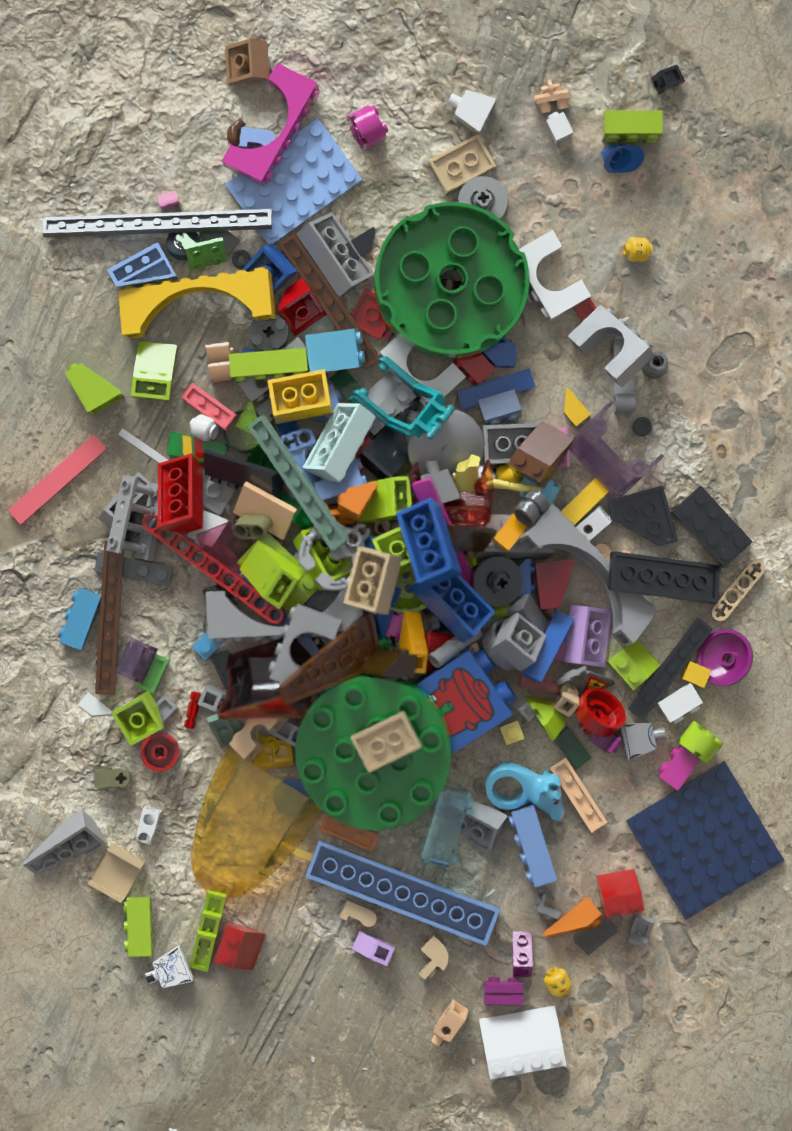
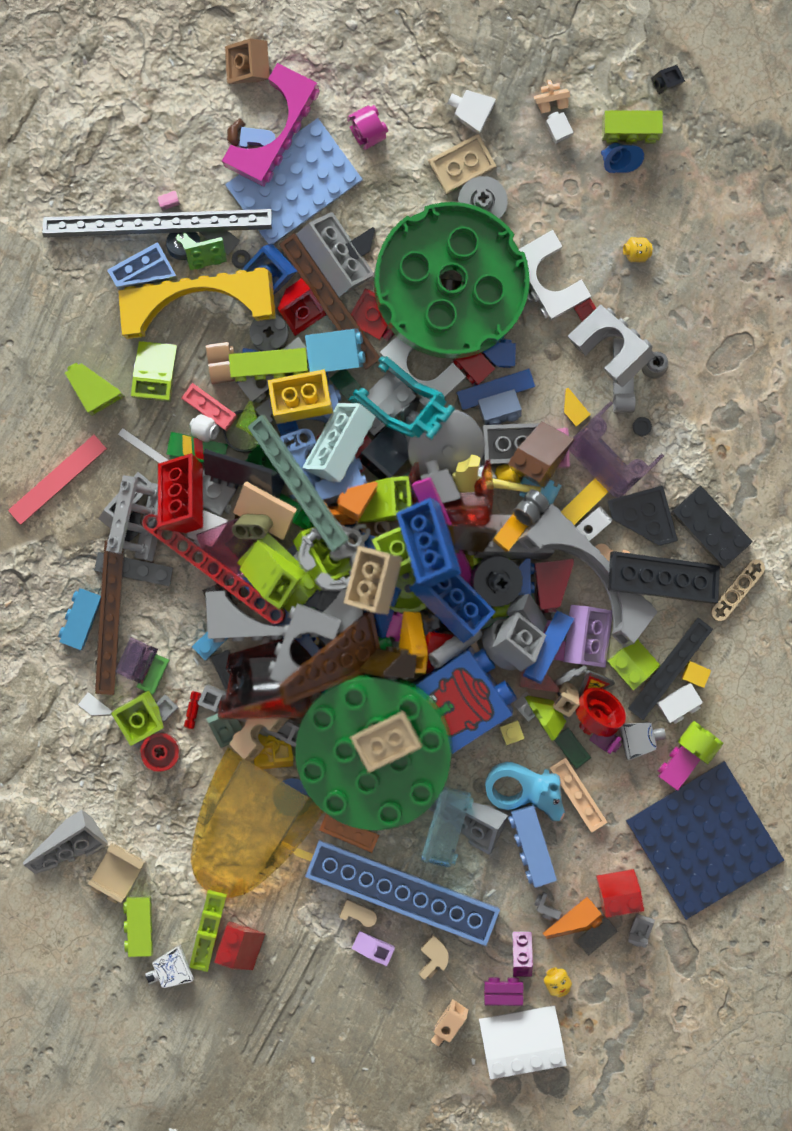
olive piece [95,768,132,788] -> none
white leg [136,806,163,845] -> none
magenta dish [698,629,753,686] -> none

